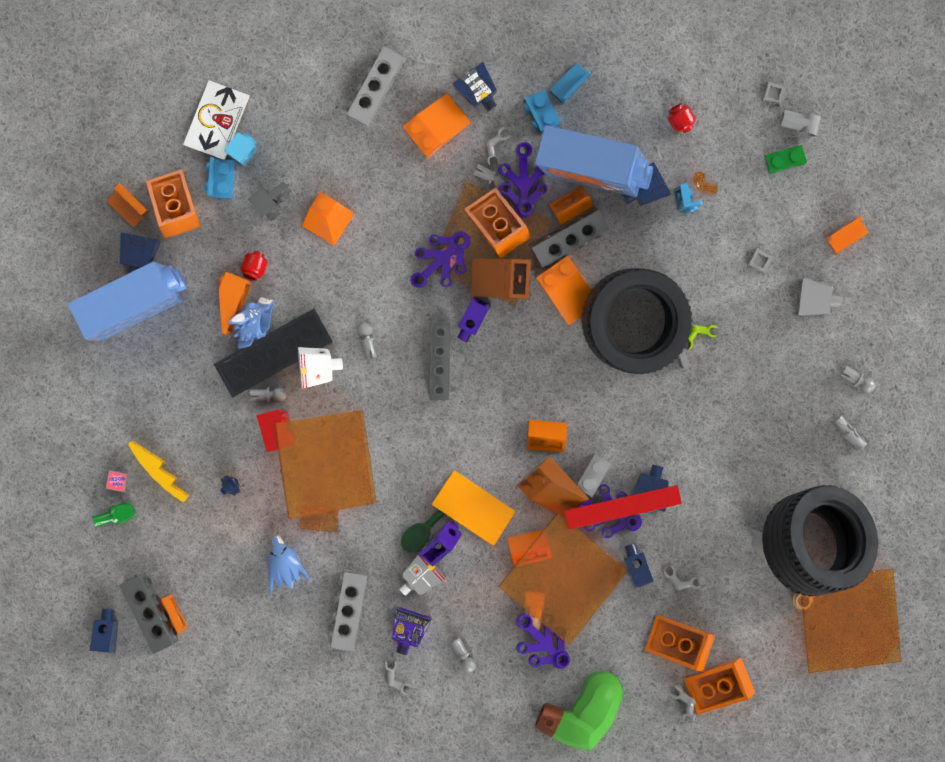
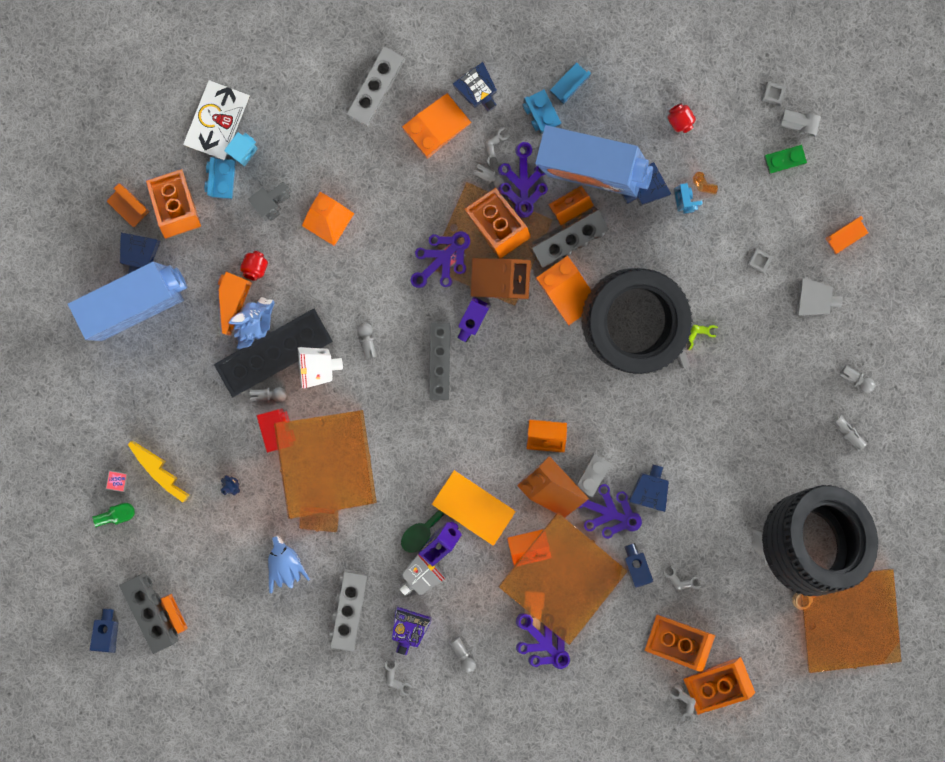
bright green piece [534,671,624,750] -> none
red tile [564,485,682,530] -> none

